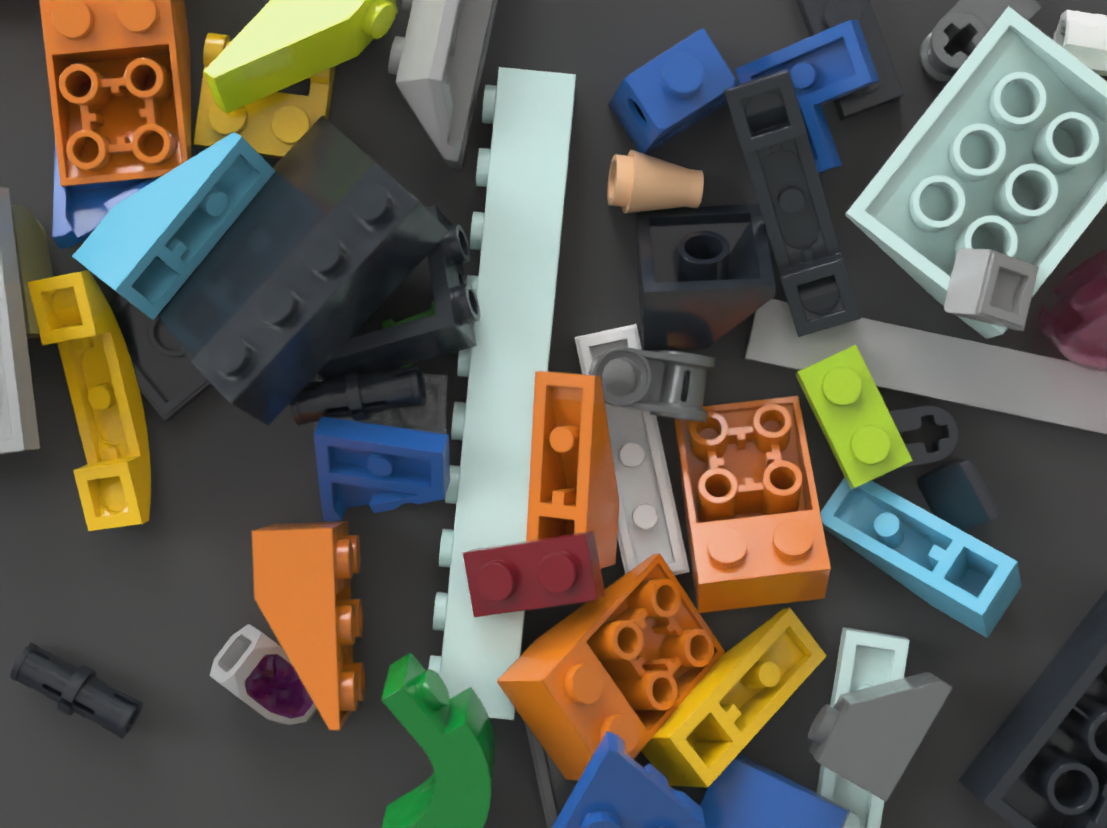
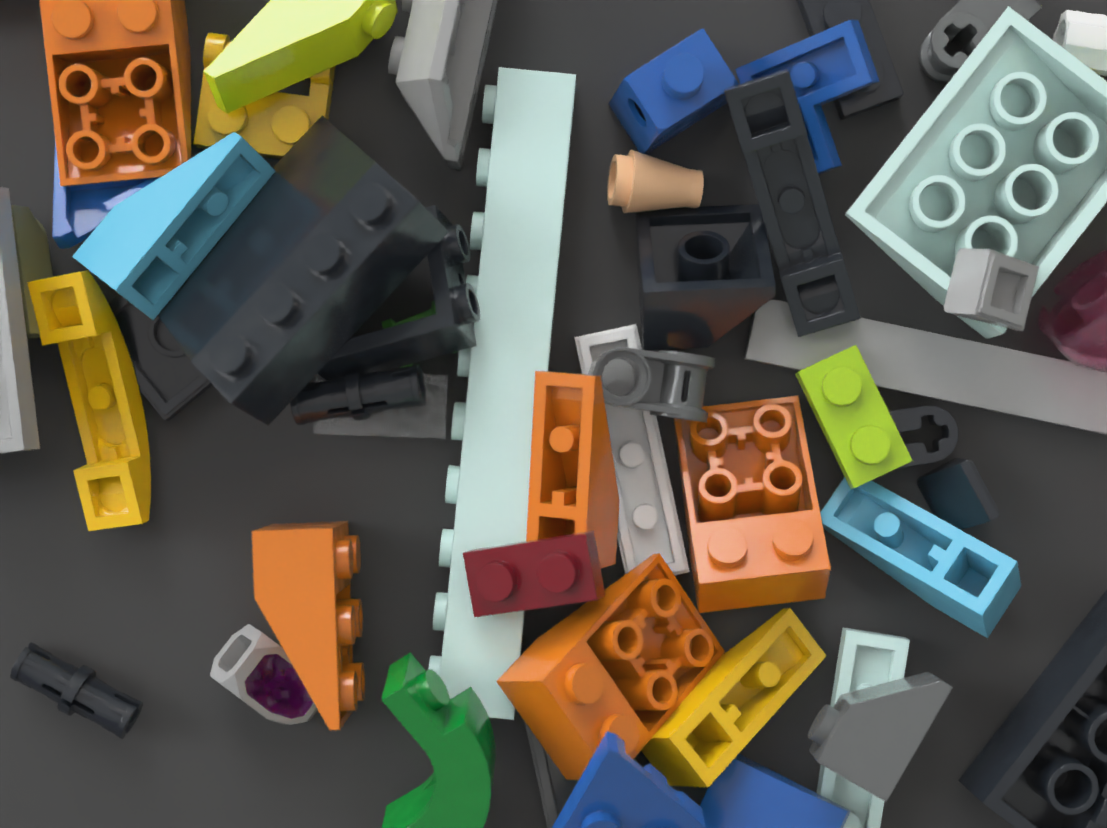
blue wing [314,416,450,522] -> none

